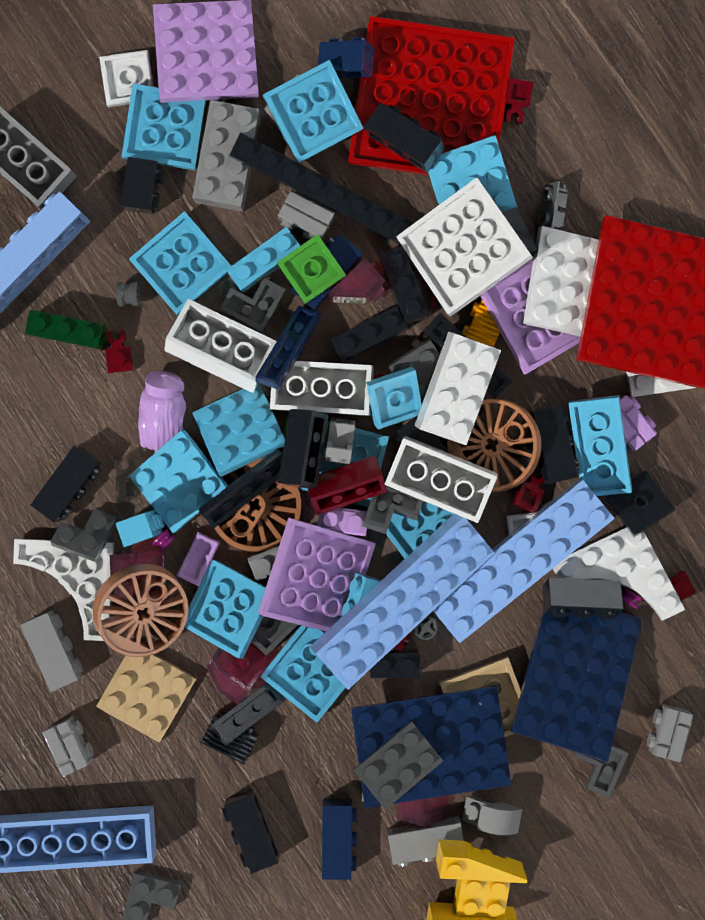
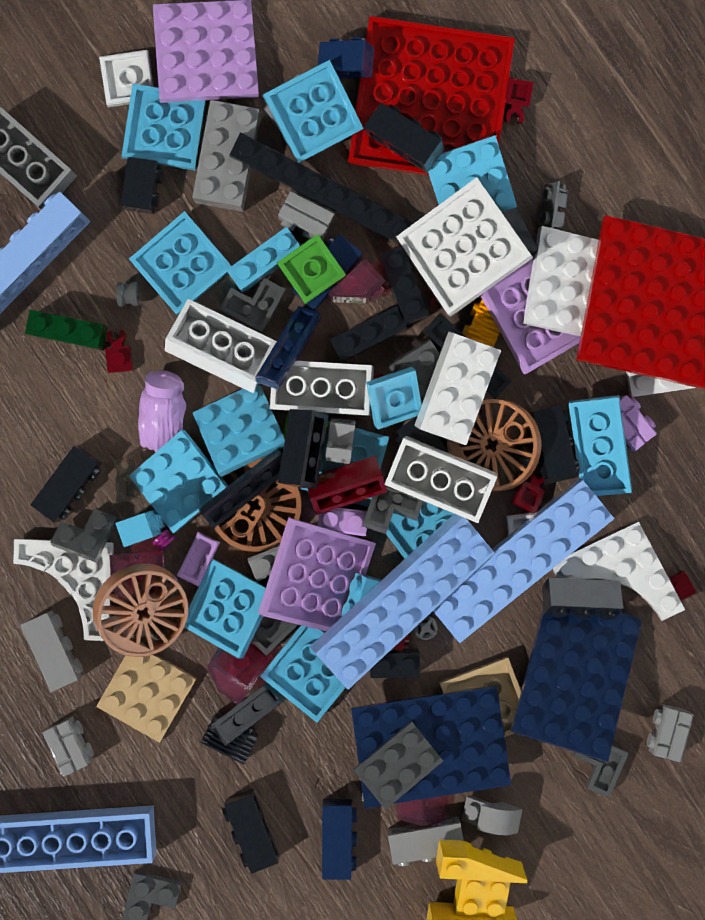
black plate [605,470,675,538] -> none
magenta bush [622,588,644,609] -> none

